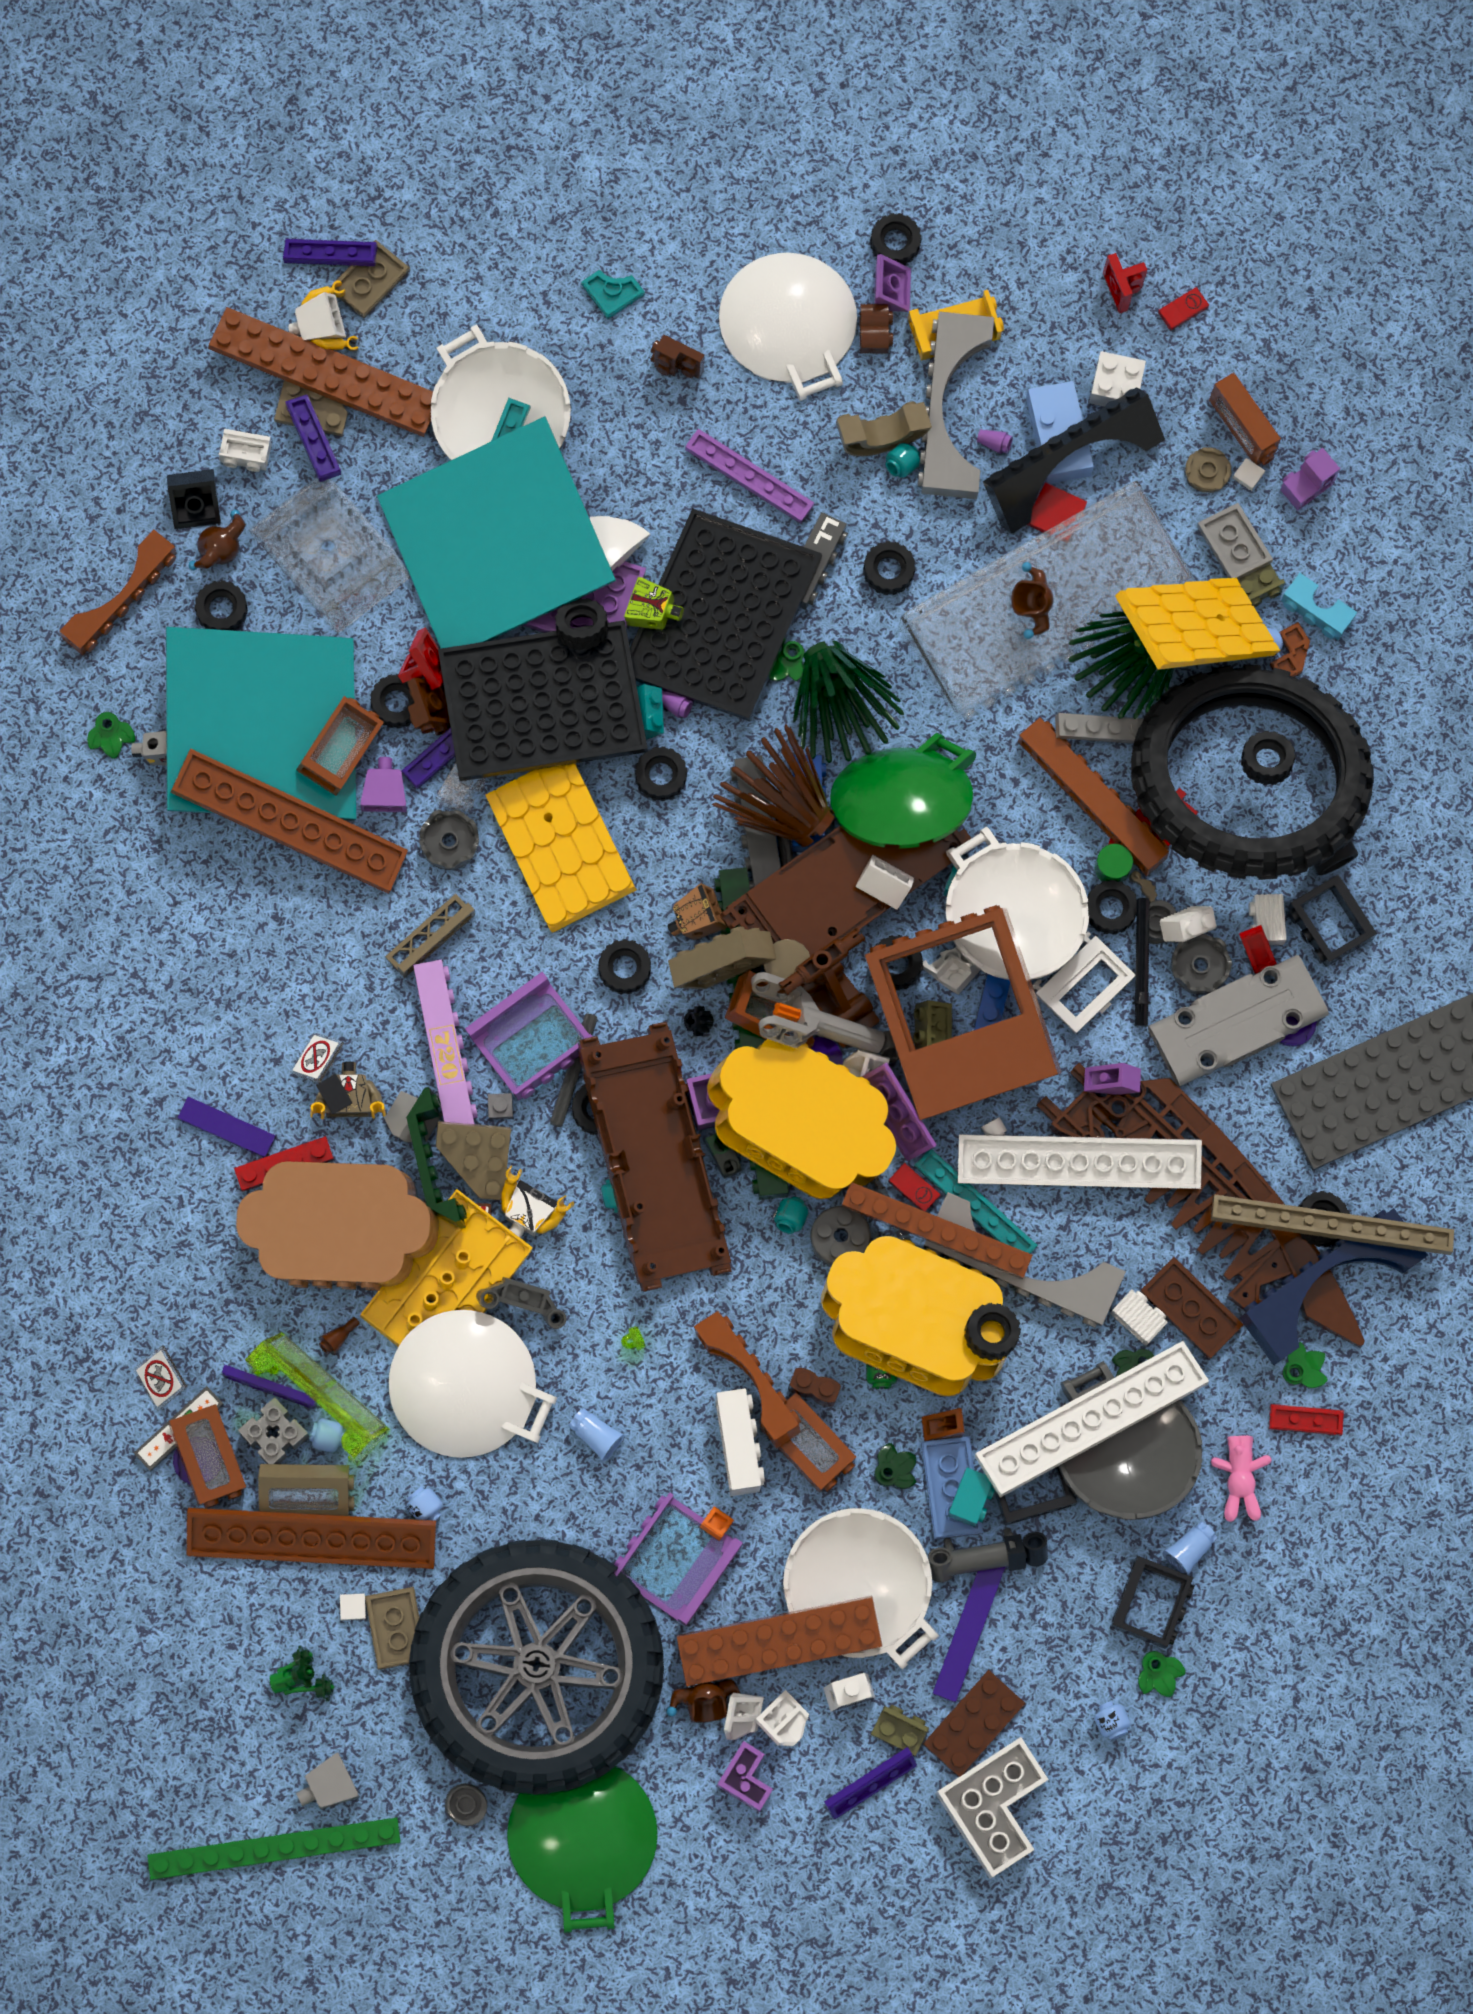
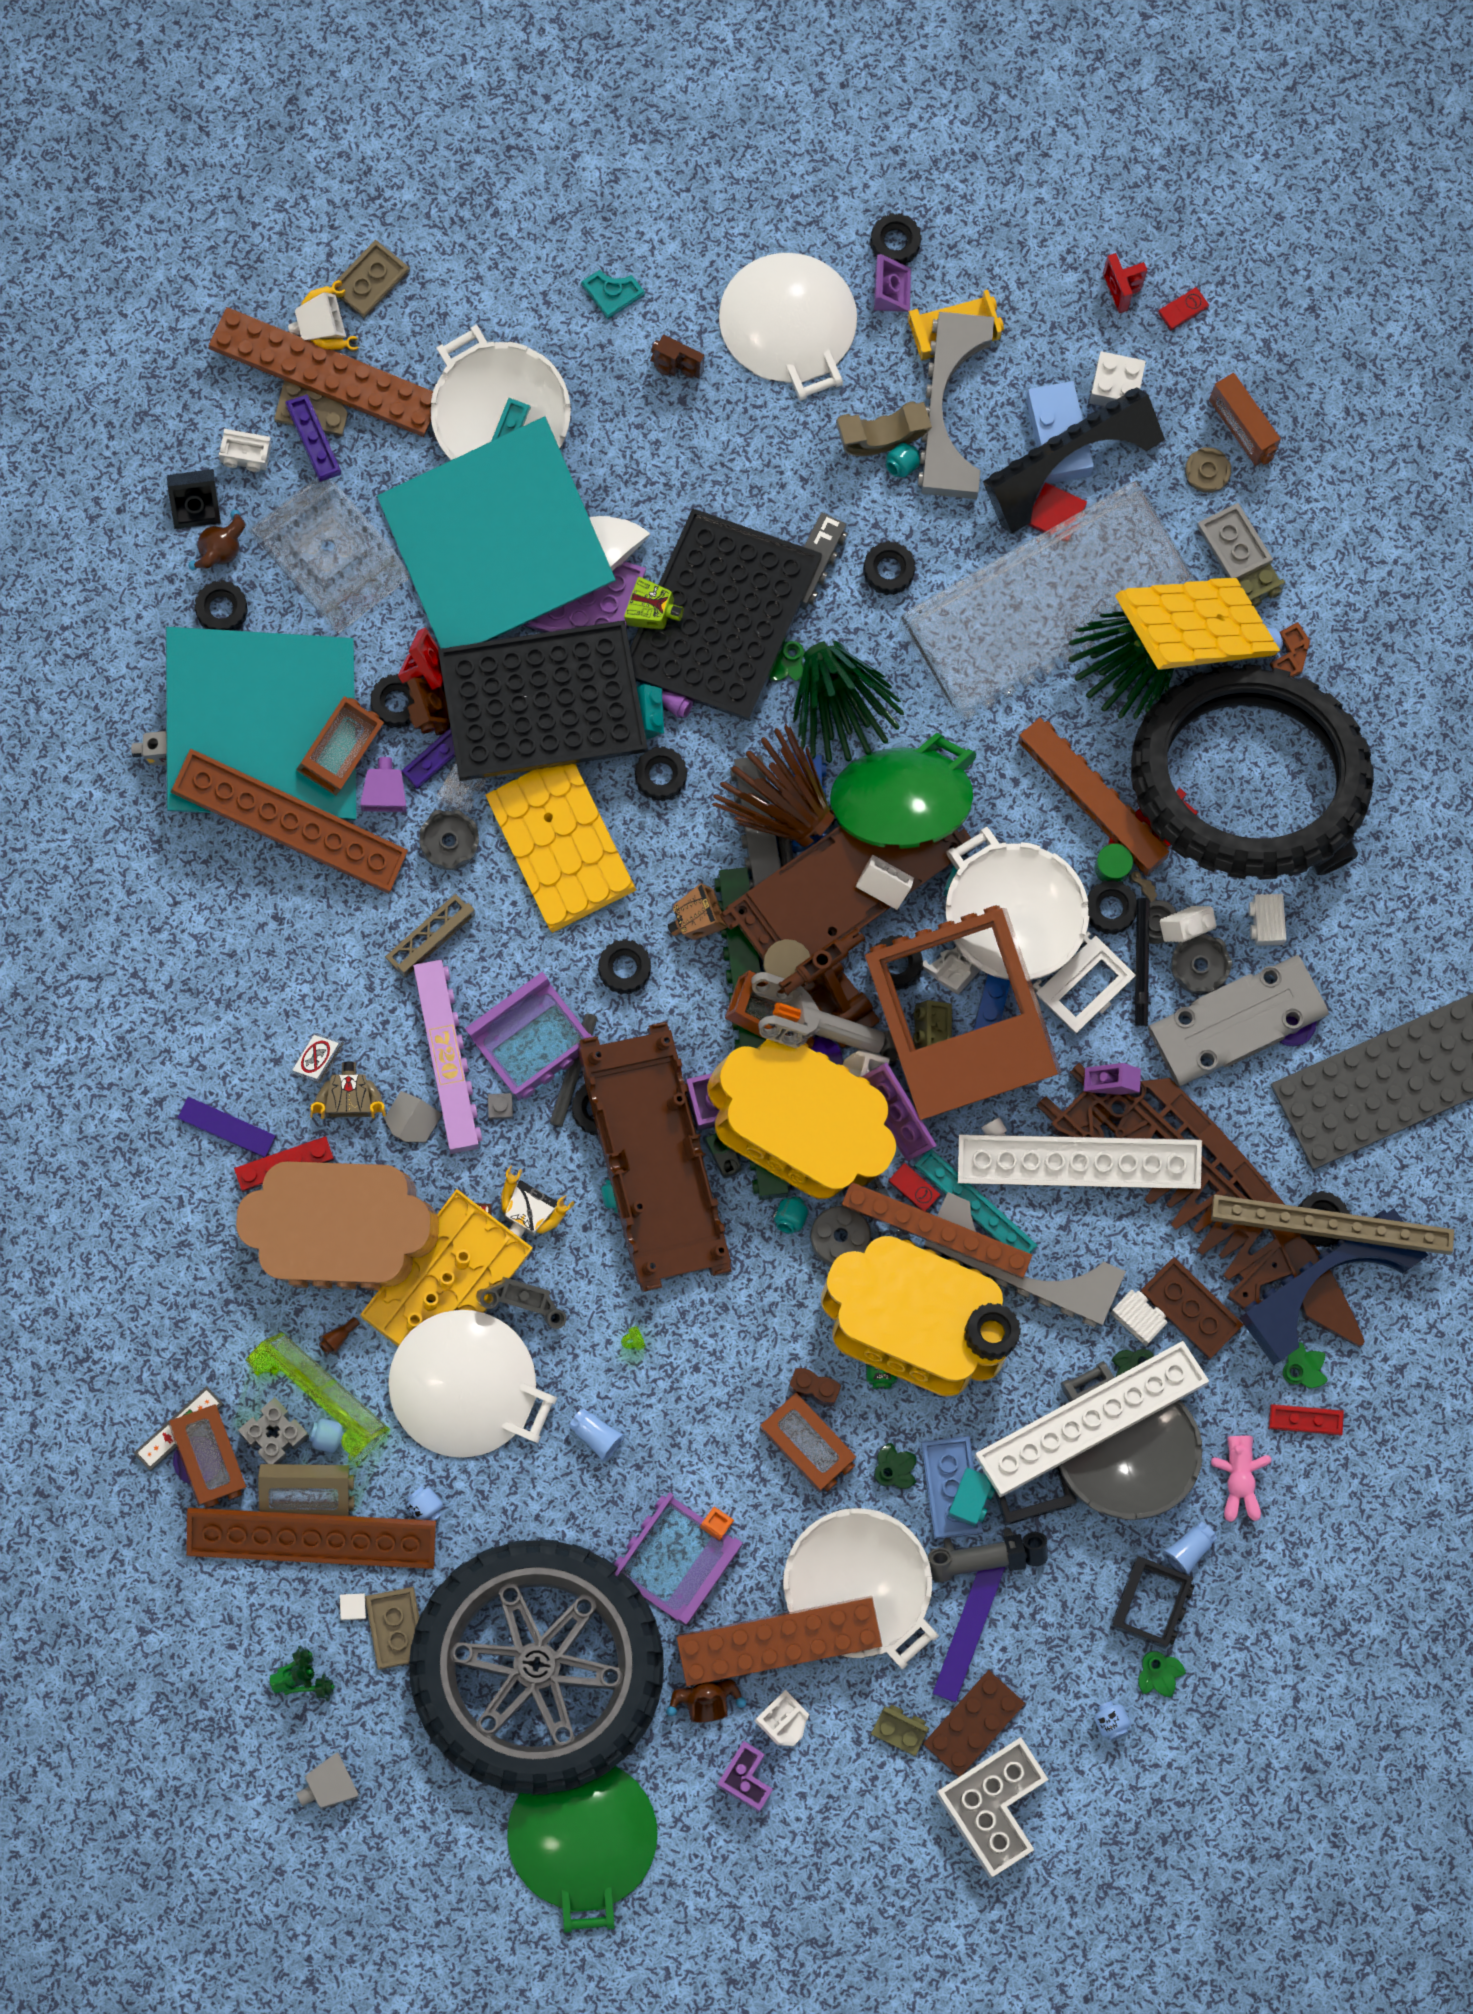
dark orange arch [59,529,177,656] -> none
green plate [87,712,135,759] -> none
piece [133,1345,188,1411] -> none
green plate [147,1817,401,1880] -> none
dark purple tile [221,1364,318,1410] -> none
dark purple tile [283,239,377,266] -> none
black piece [316,1074,352,1114] -> none
dark green slope [406,1087,467,1229] -> none
dark tan plate [435,1121,511,1200] -> none
dark grey piece [445,1783,487,1826] -> none
black tyre [555,598,608,650] -> none
dark tan brick [668,927,776,990] -> none
black gear [684,1006,714,1036] -> none
medium lavender plate [685,429,814,524] -> none
dark orange arch [694,1311,801,1449] -> none
white brick [715,1388,765,1496] -> none
white slope [724,1693,764,1740] -> none
white torso [823,1673,875,1712] -> none
dark purple tile [824,1747,917,1820] -> none
reddish brown brick [860,304,893,354] -> none
dark orange slope [922,1408,965,1441] -> none
medium lavender cone [977,429,1013,454] -> none
reddish brown piece [1011,562,1054,639] -> none
light grey plate [1055,713,1143,744] -> none
white tile [1233,458,1265,491] -> none
red tile [1239,925,1277,974] -> none
black tyre [1241,731,1296,786] -> none
medium lavender brick [1280,448,1340,511] -> none
medium azure arch [1281,573,1357,640] -> none
black window [1287,874,1377,967] -> none

